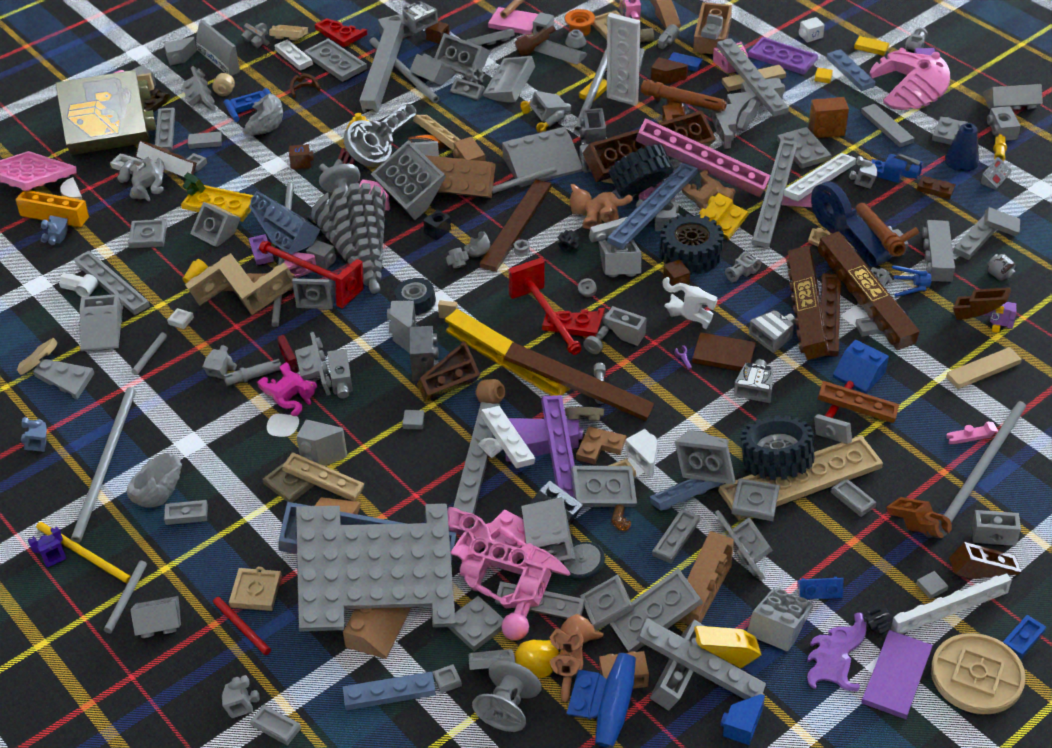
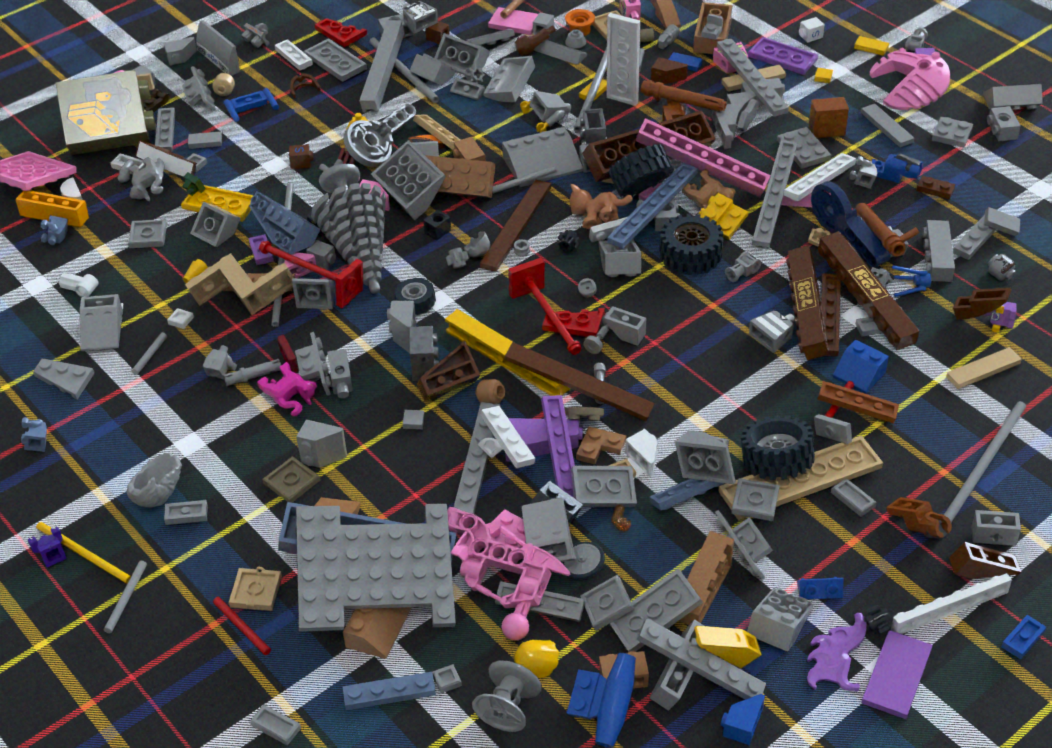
tan tile [17,338,57,375] -> none
light grey piece [71,387,136,543] -> none
light grey plate [74,251,150,315] -> none
light grey slope [131,596,181,638] -> none
light grey piece [222,675,260,718] -> none
light grey hair [242,93,283,136] -> none
white sticker [267,414,299,437] -> none
tan plate [269,25,308,40] -> none
tan tile [282,452,364,501] -> none
tan tile [438,300,458,318] -> none
light grey plate [448,596,504,651] -> none
light grey tile [468,649,515,670] -> none
nougat animal [550,614,604,703] -> none
light grey tile [652,509,700,564] -> none
reddish brown brick [663,259,690,286] -> none
white animal [663,277,718,329] -> none
medium lavender hand [674,345,692,370] -> none
reddish brown tile [692,332,756,371] -> none
torso [734,359,773,403] -> none
sand blue plate [827,49,876,91] -> none
light grey tile [916,571,948,599] -> none
tan plate [931,633,1025,714] -> none
dark blue cone [945,123,980,172] -> none
bright pink piece [946,422,998,444] -> none
slope [980,157,1012,190] -> none
yellow axle [993,134,1007,161] -> none

